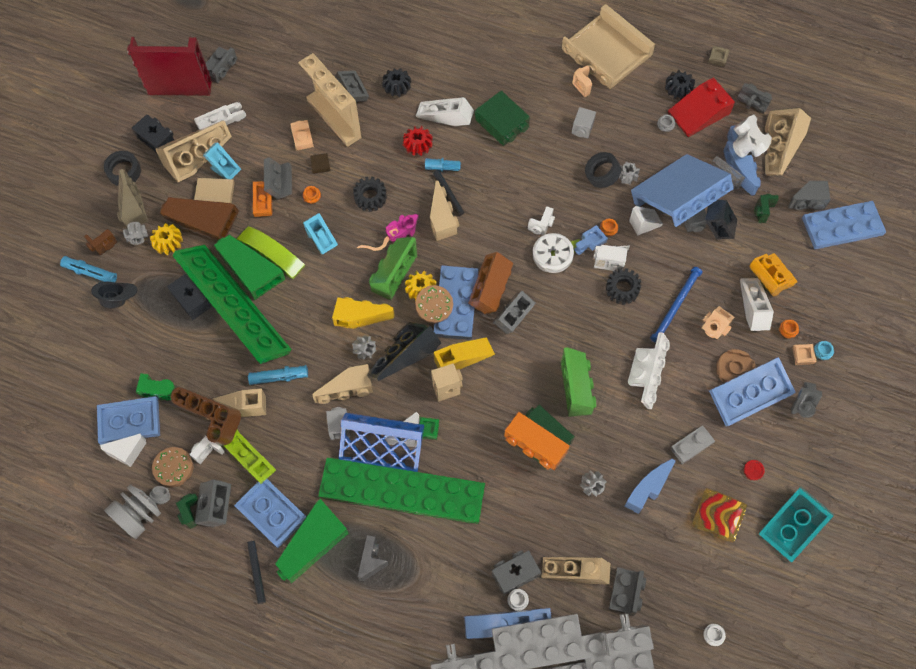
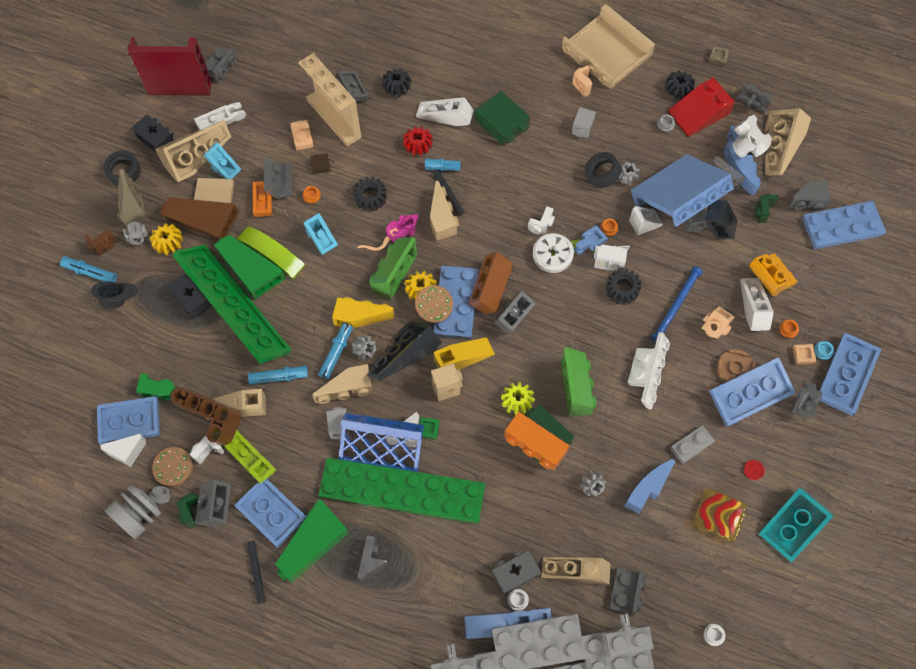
none -> dark azure pin [318,323,353,380]
none -> neon yellow gear [501,382,535,416]
none -> medium blue plate [819,333,881,416]

